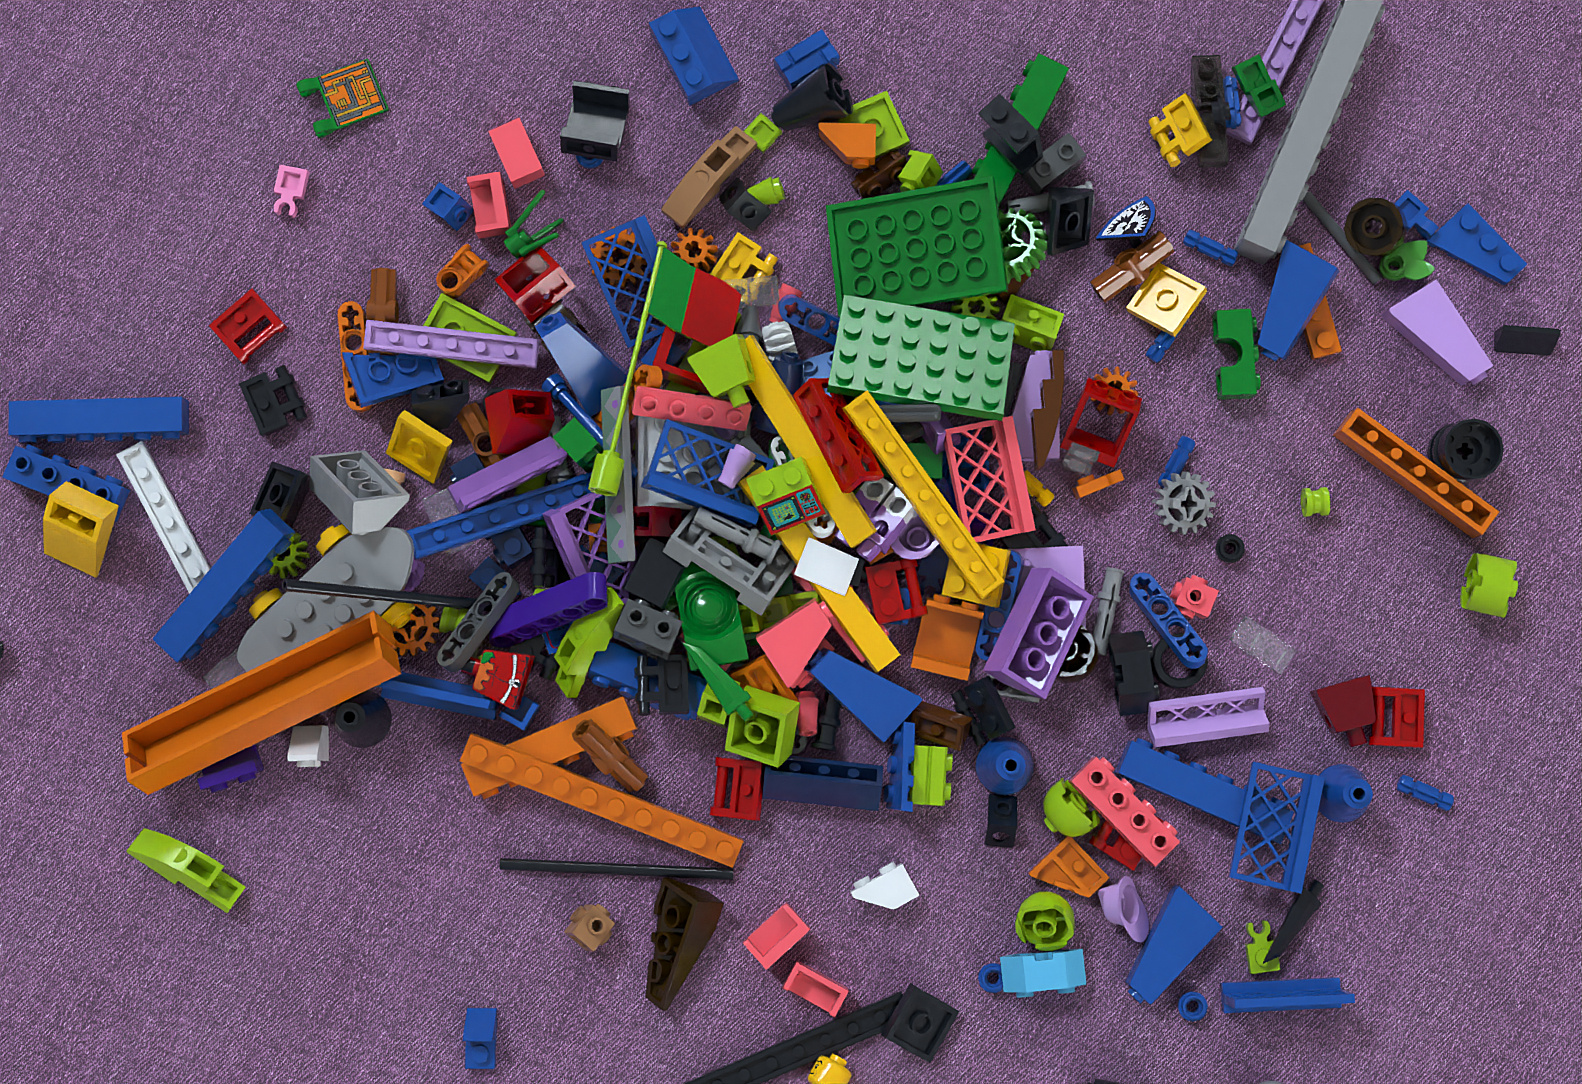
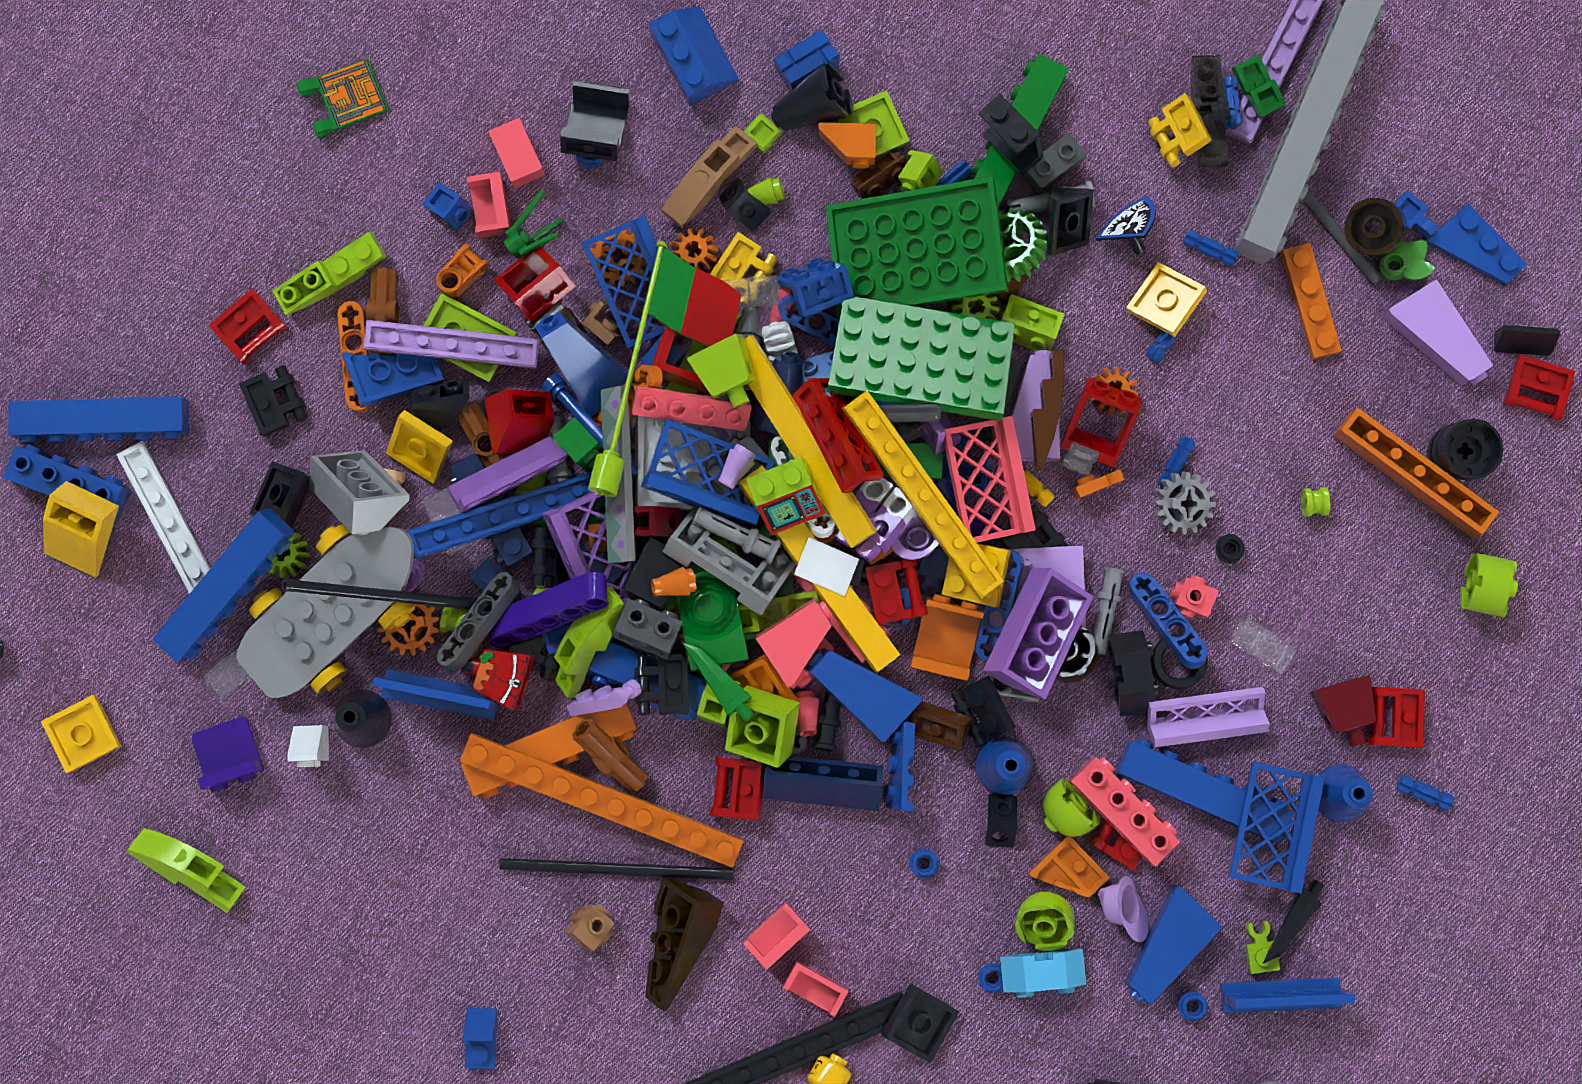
orange piece [122,610,401,795] -> none
bright pink plate [274,165,310,218] -> none
blue panel [499,695,542,731] -> none
white slope [850,861,919,910] -> none
lime brick [908,745,953,806] -> none
dark orange piece [1090,231,1175,303] -> none
green arch [1212,309,1261,400] -> none
blue slope [1258,240,1339,362] -> none
none -> yellow plate [41,695,122,773]
none -> lime slope [272,231,387,315]
none -> lavender plate [566,679,641,716]
none -> medium nougat bracket [583,300,622,345]
none -> orange cone [651,567,696,597]
none -> blue bracket [774,258,855,317]
none -> blue plate [909,849,939,878]
none -> red plate [1503,354,1576,421]

